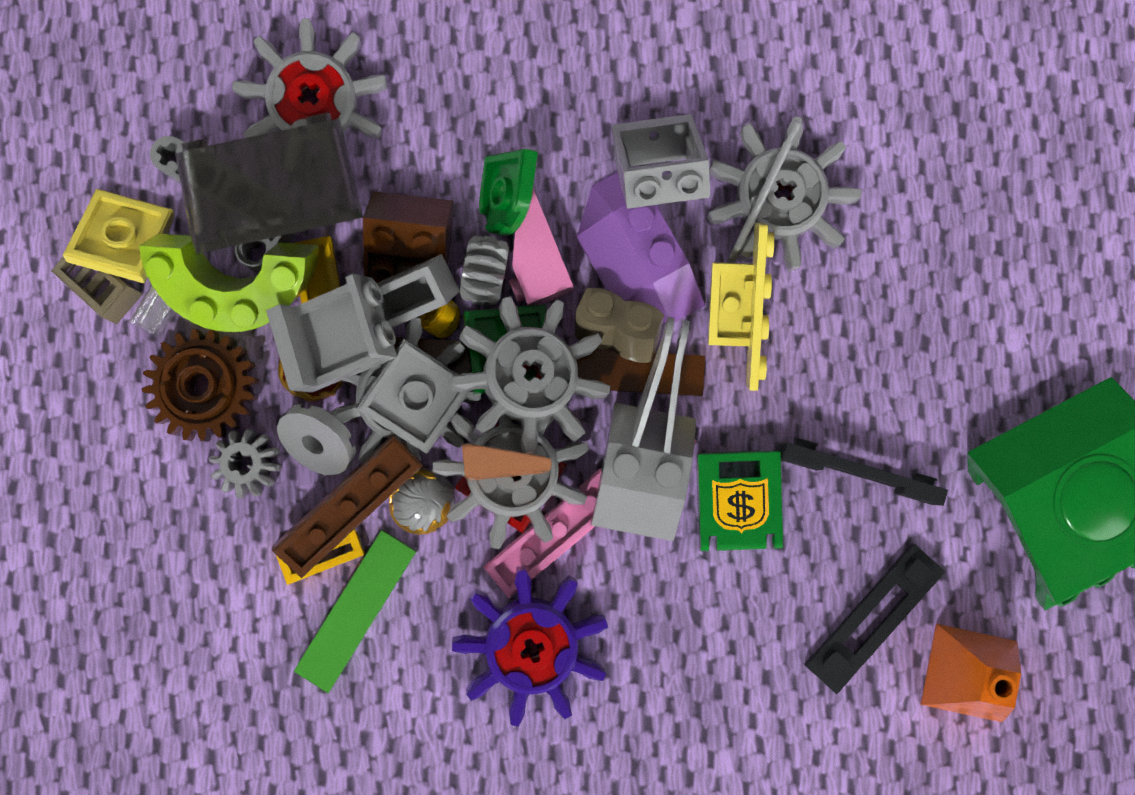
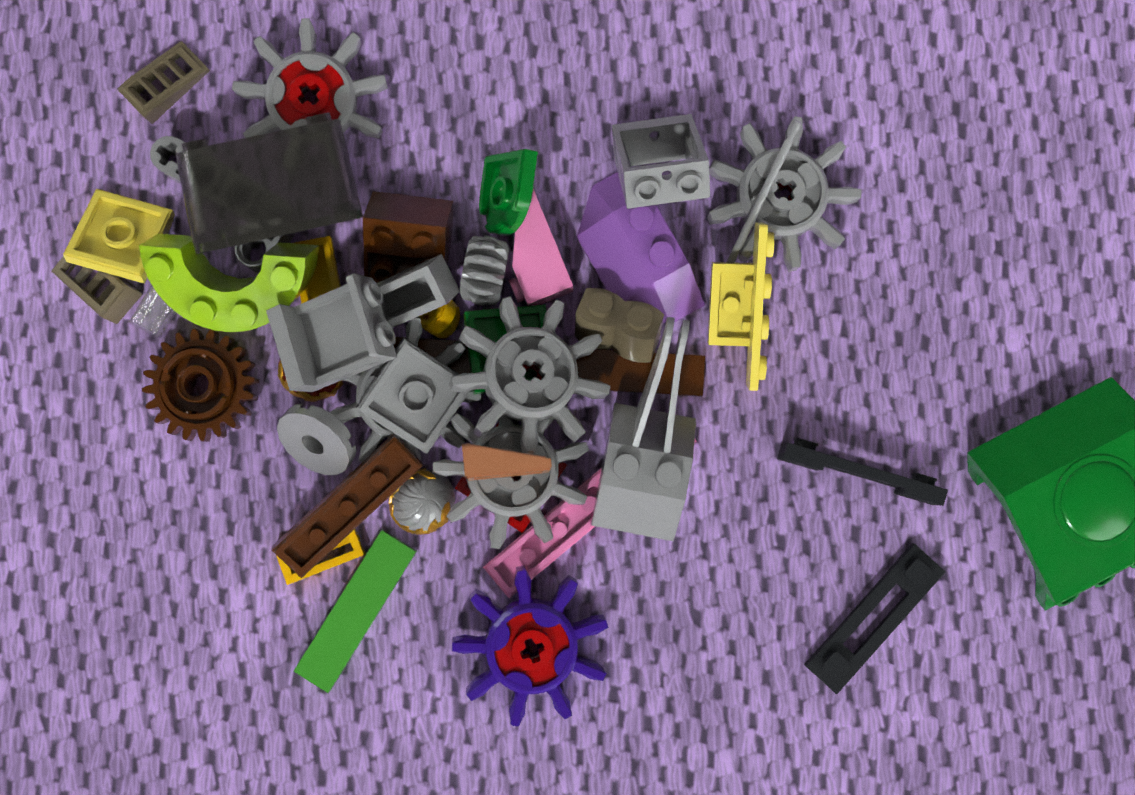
light grey gear [209,429,282,498] -> none
green container [696,450,783,551] -> none
orange slope [921,624,1021,722] -> none
none -> dark tan slope [117,41,210,124]

